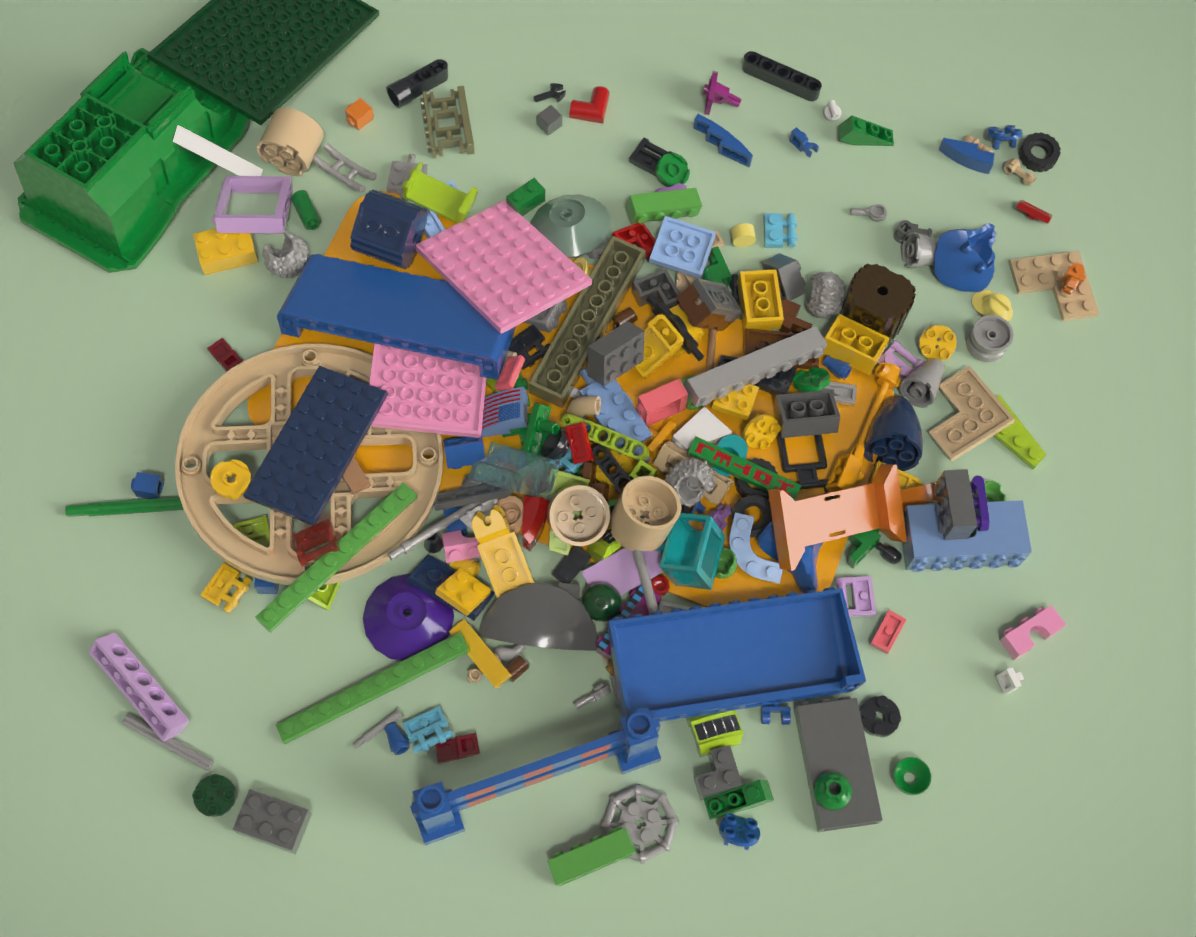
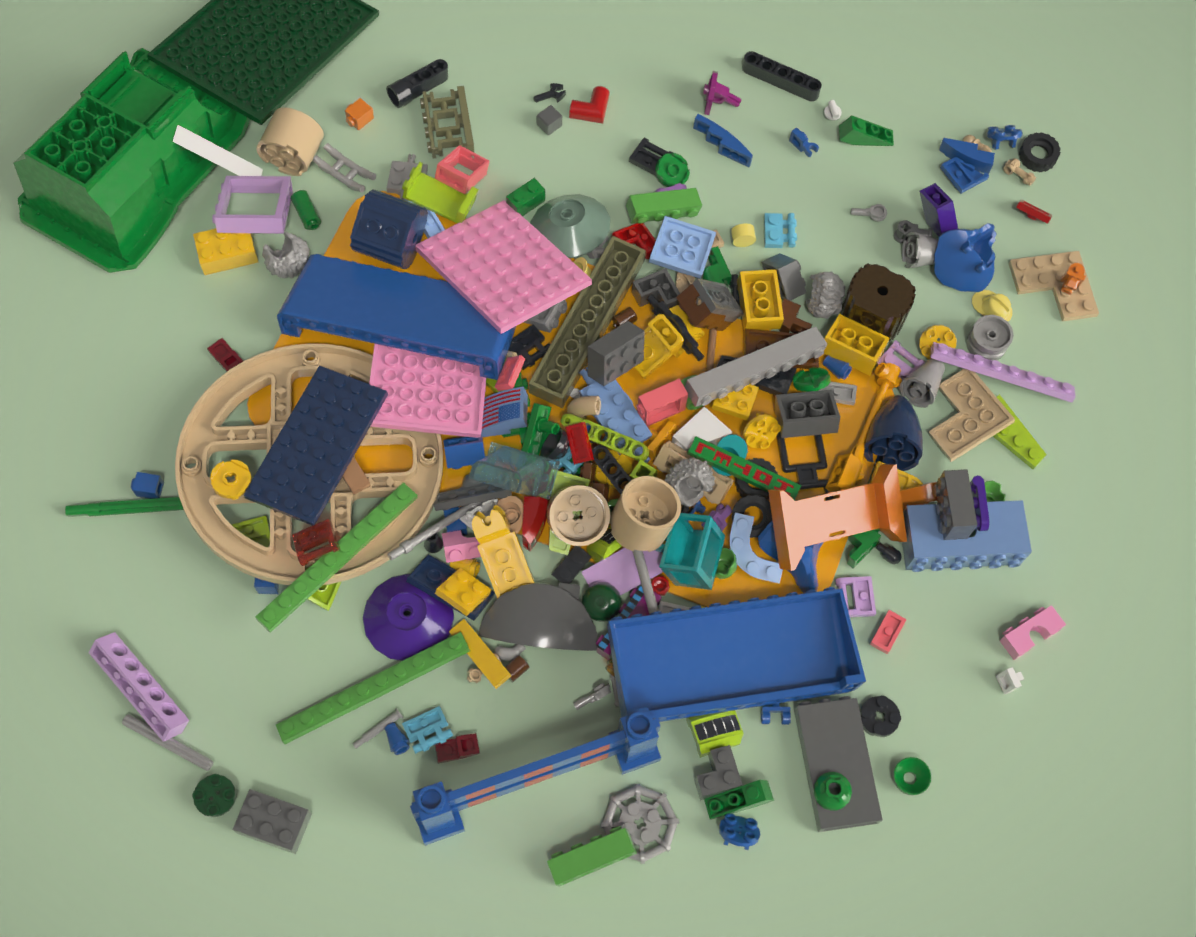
yellow plate [200,563,252,614] -> none
none -> coral window [435,145,489,194]
none -> dark purple brick [919,183,958,237]
none -> lavender plate [931,342,1076,402]
none -> blue wing [940,157,989,194]

